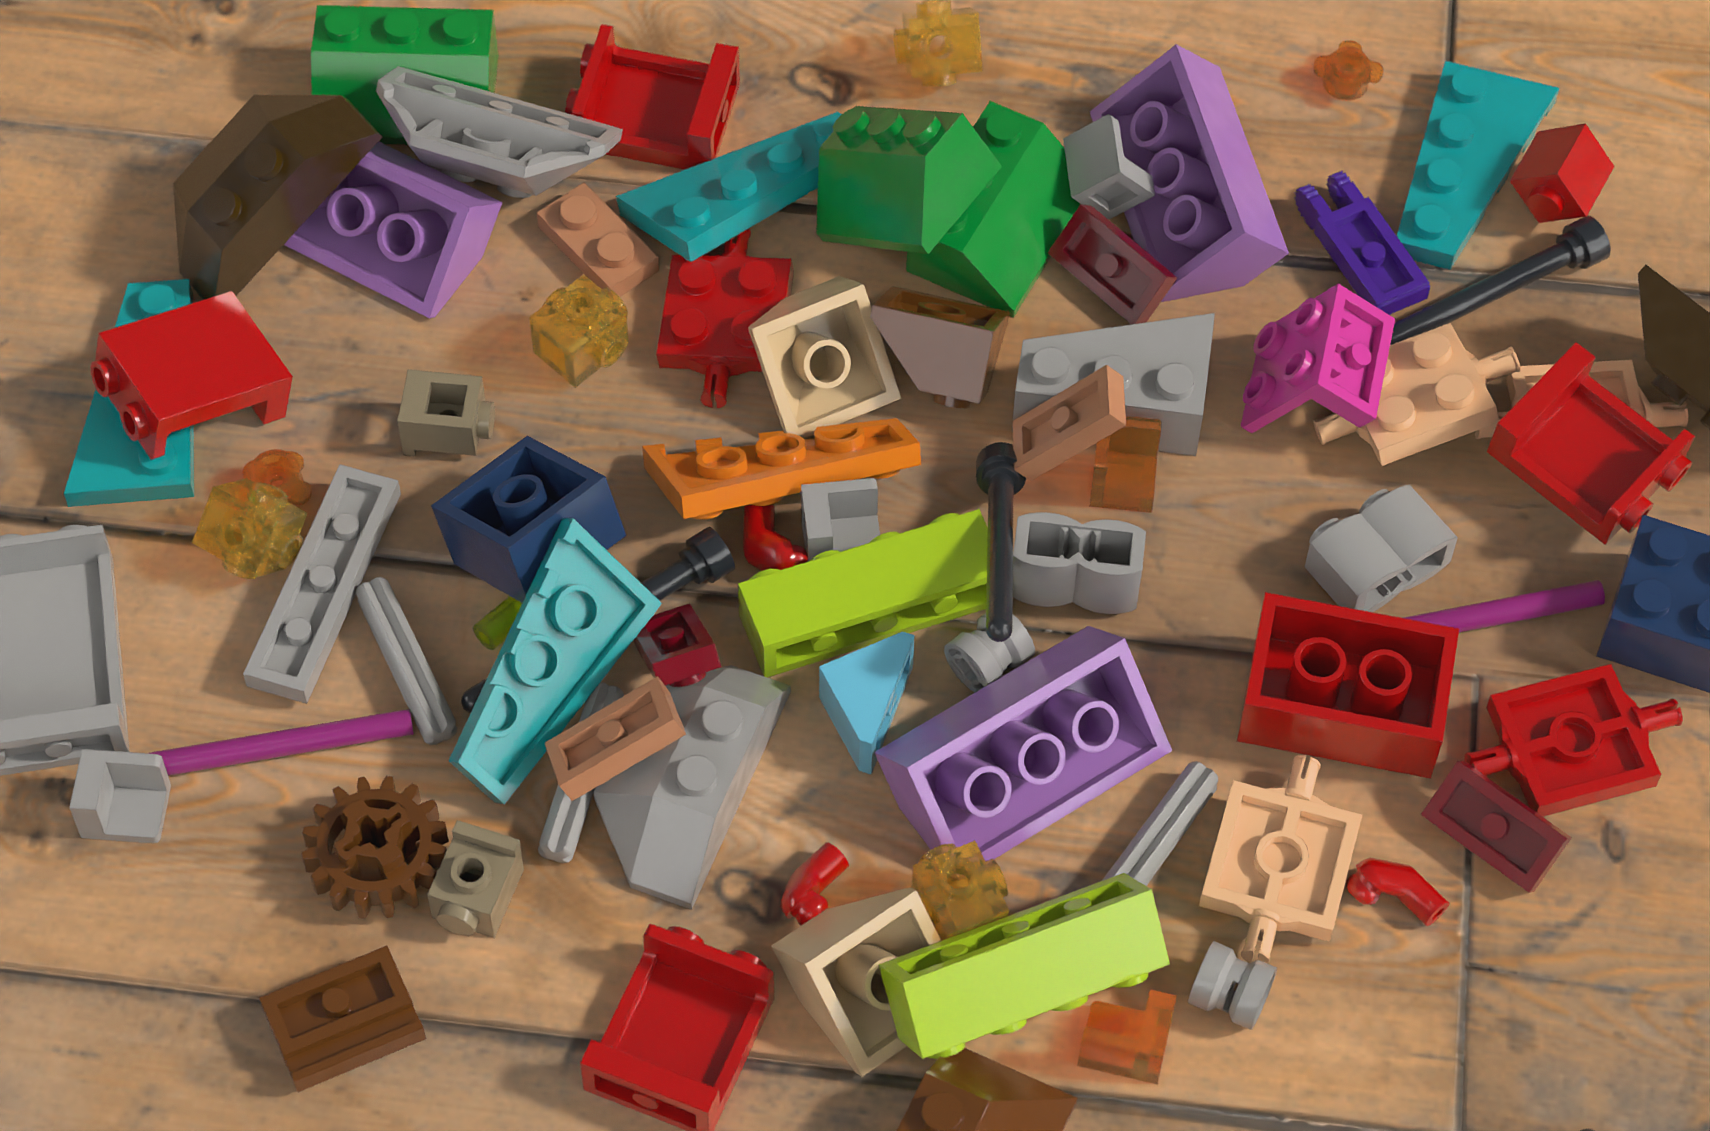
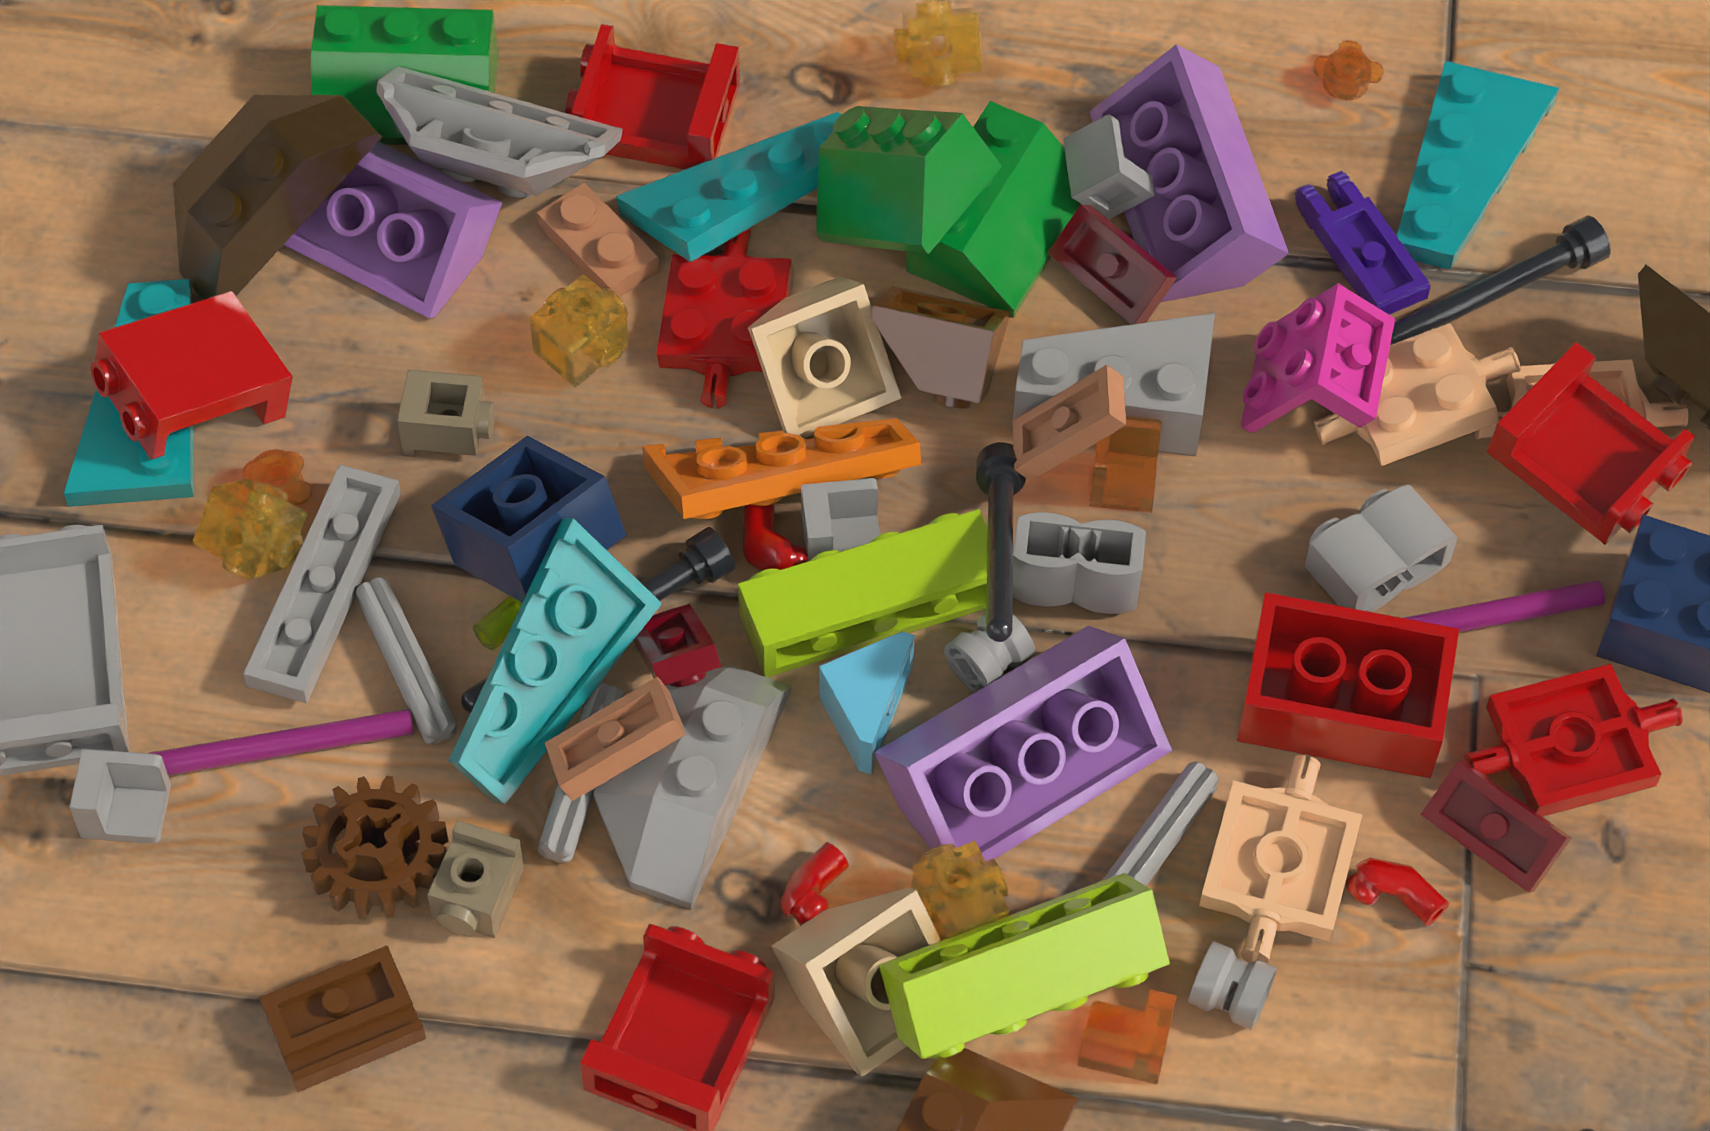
red brick [1510,123,1615,223] -> none

